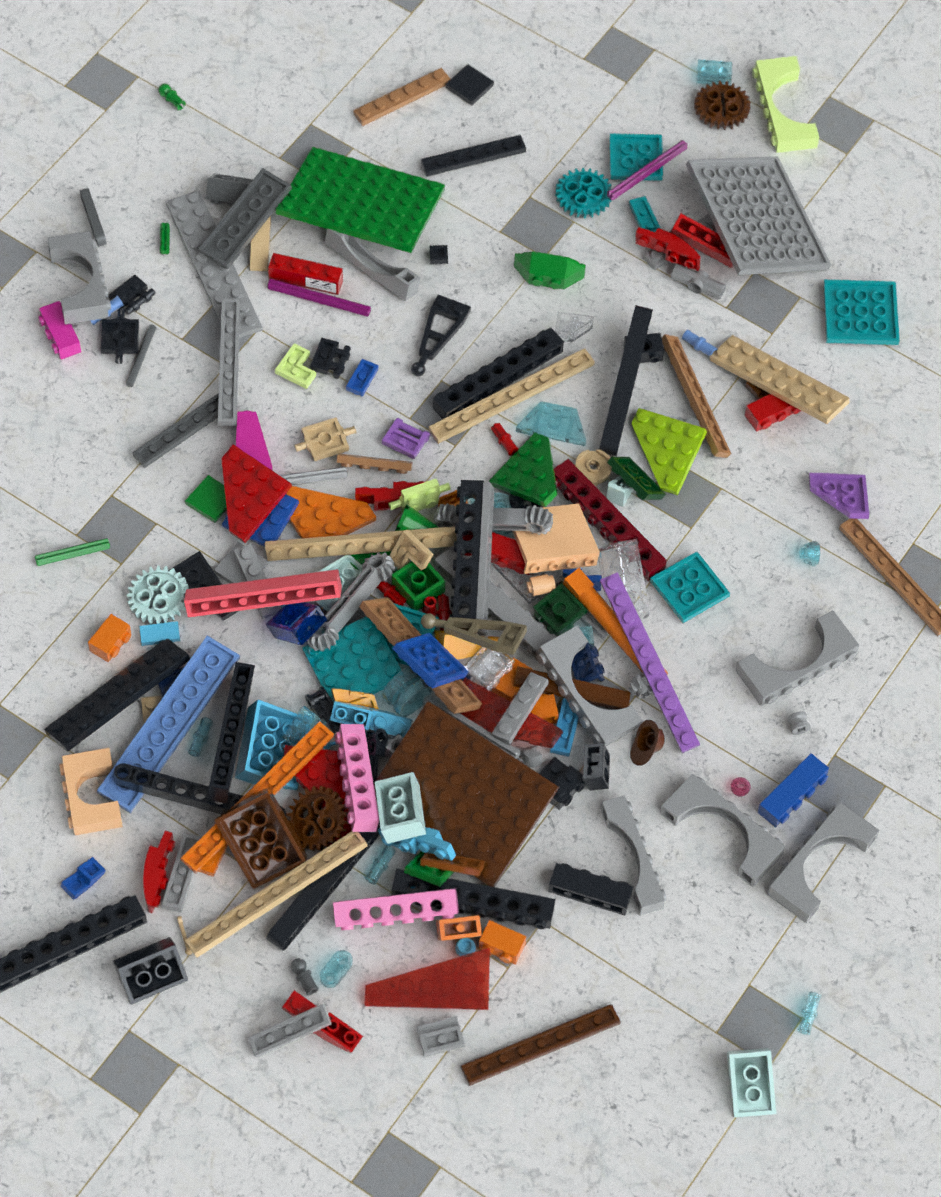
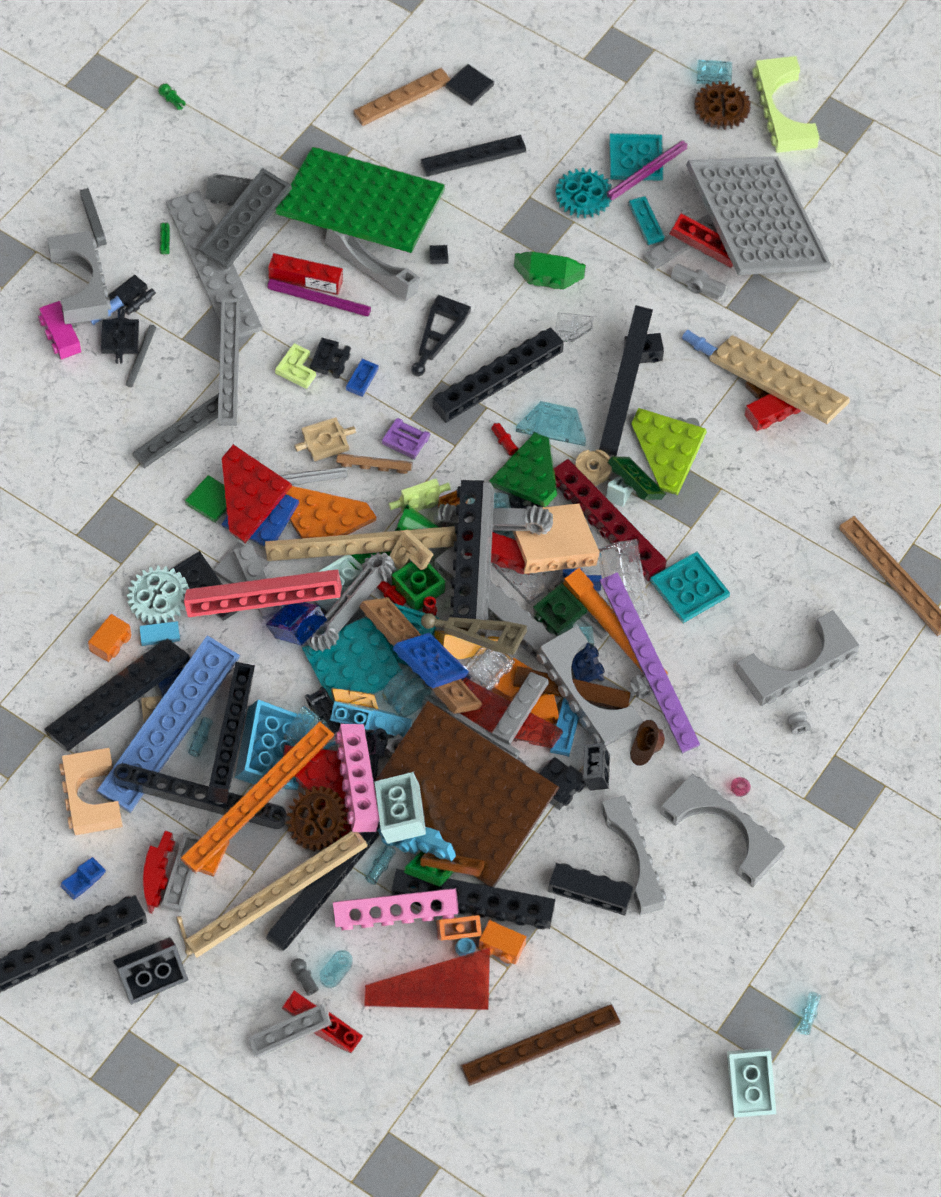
axle [35,538,110,566] -> none
reddish brown slope [214,787,307,889] -> none
dark pink slope [236,410,273,471] -> none
tan slope [250,216,271,271] -> none
red slope [355,481,424,511] -> none
light grey plate [417,1016,465,1057] -> none
tan plate [429,348,595,444] -> none
red axle [437,594,452,631] -> none
light grey piece [515,745,542,768] -> none
light nougat brick [526,574,556,596] -> none
red slope [636,227,701,271] -> none
medium nougat plate [662,334,731,458] -> none
blue brick [757,753,829,828] -> none
light grey arch [767,802,879,923] -> none
clear light blue cone [799,541,820,567] -> none
medium lavender plate [809,473,869,519] -> none
teal plate [823,279,900,345] -> none

